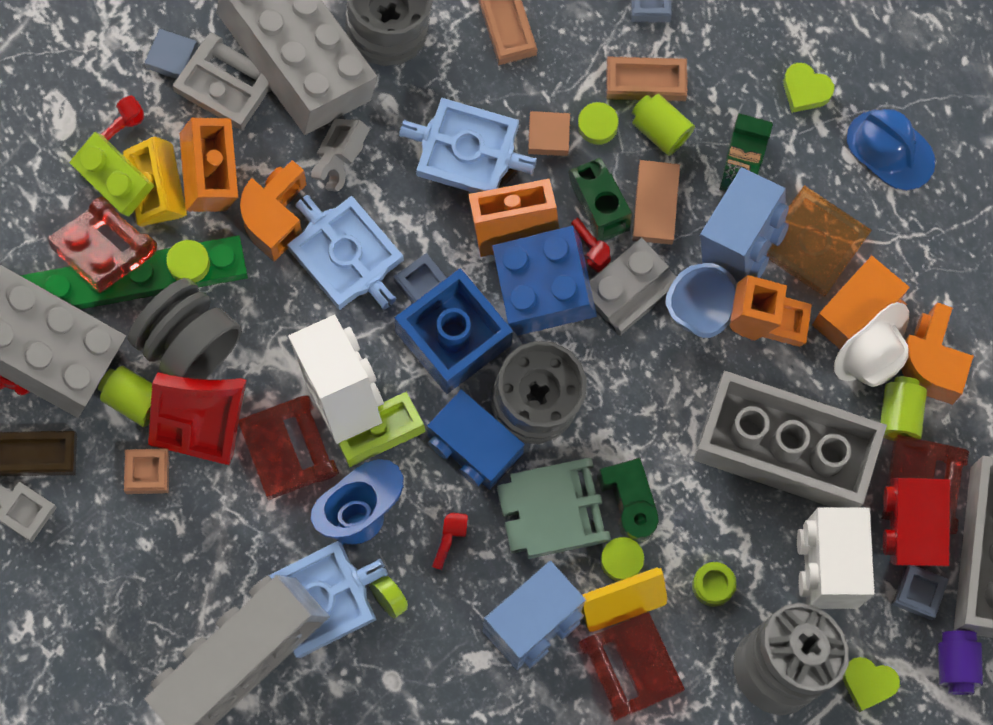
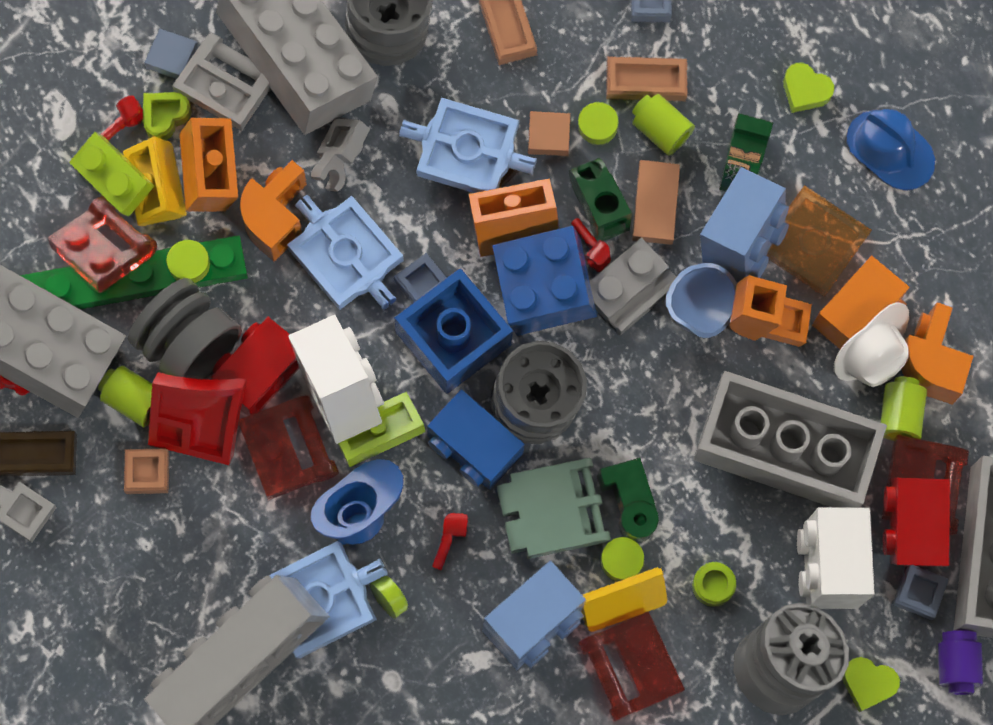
none -> lime tile [143,92,191,140]
none -> red brick [211,316,300,420]

